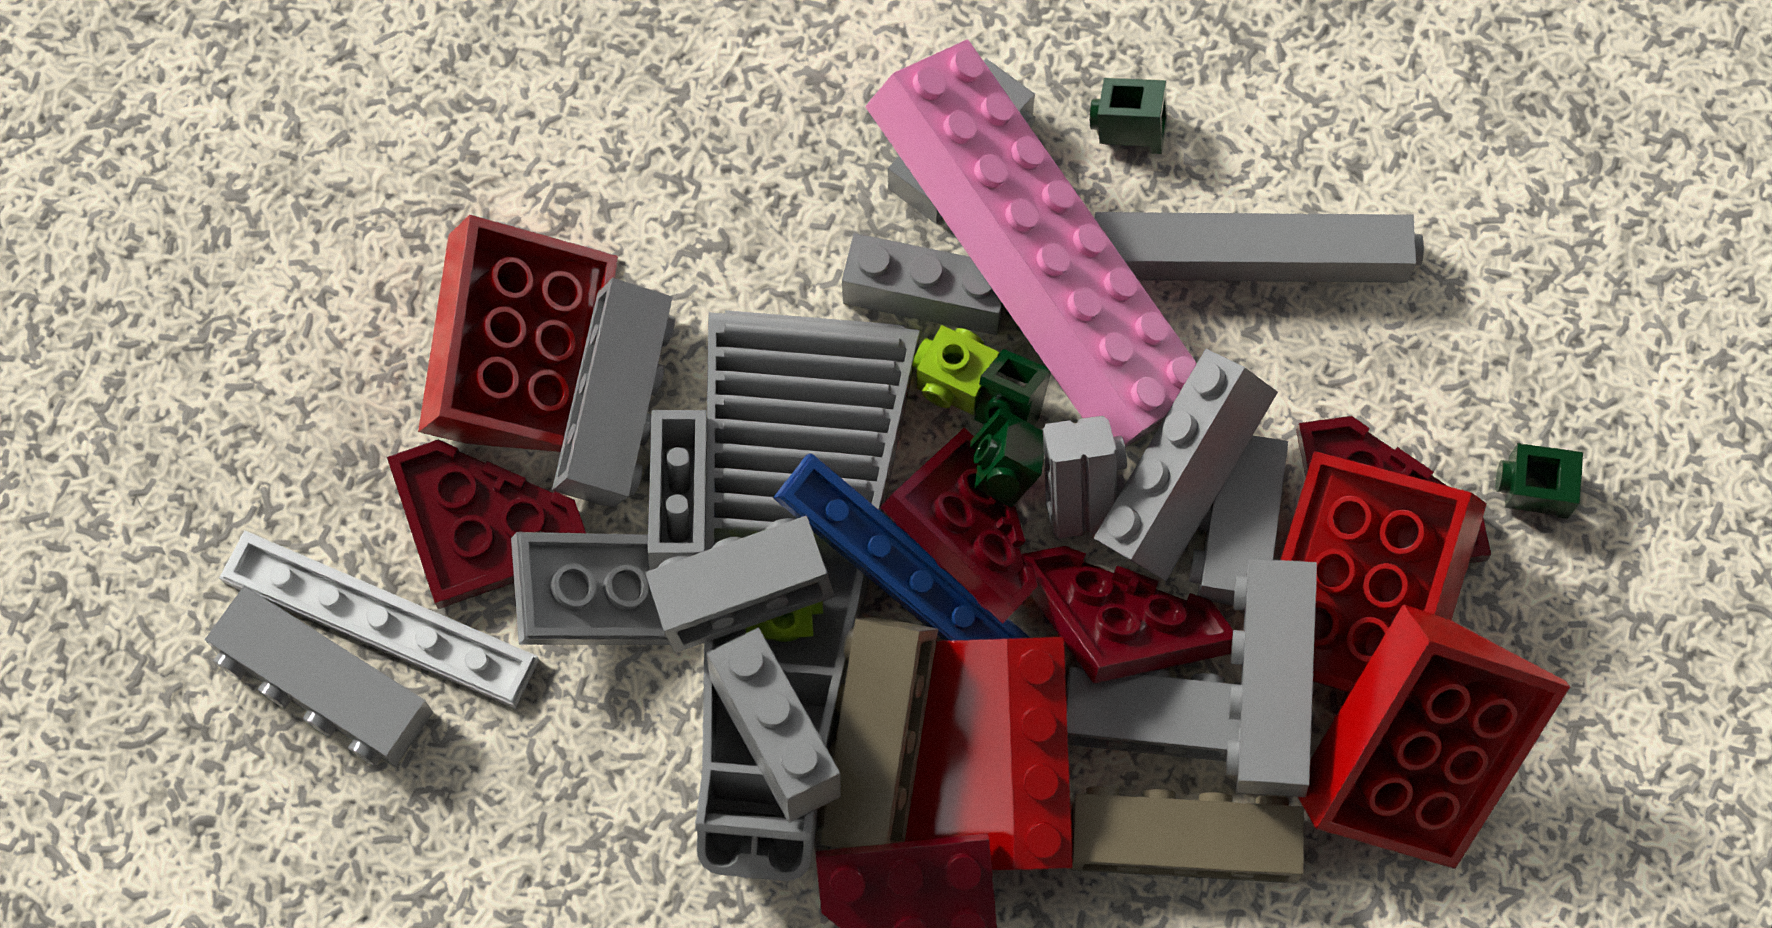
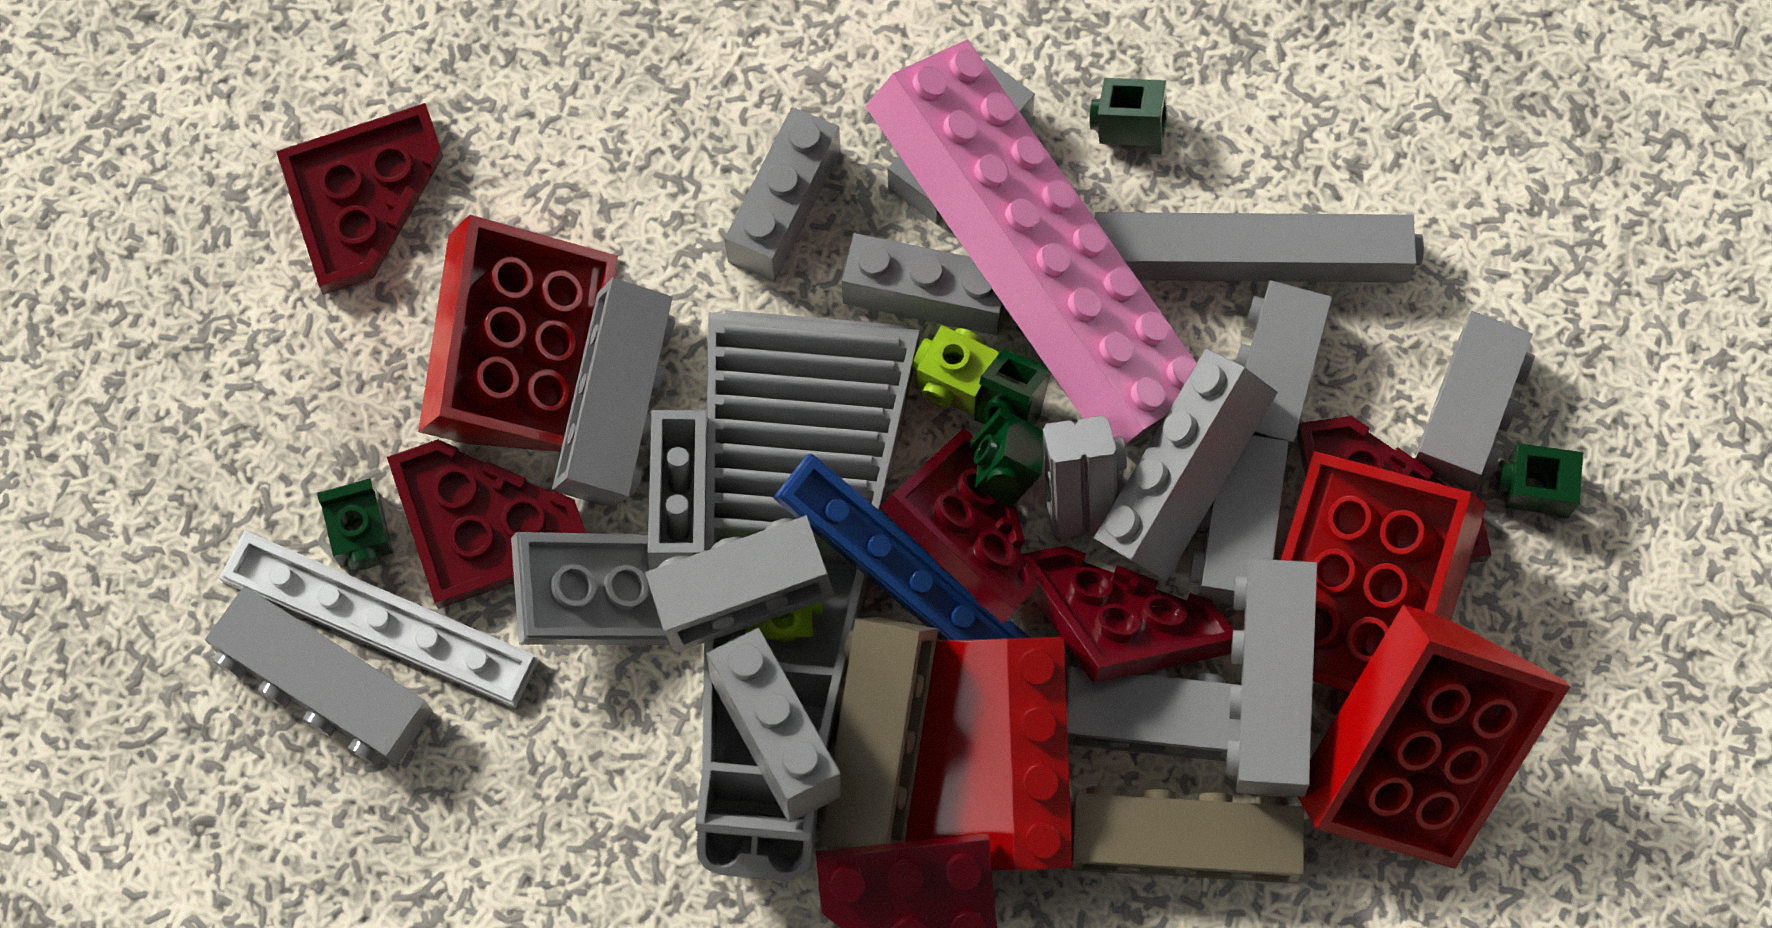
none -> dark red plate [276,103,444,295]
none -> dark green brick [317,478,394,570]
none -> light grey brick [724,107,841,282]
none -> light grey brick [1235,280,1332,458]
none -> light grey brick [1414,311,1535,491]

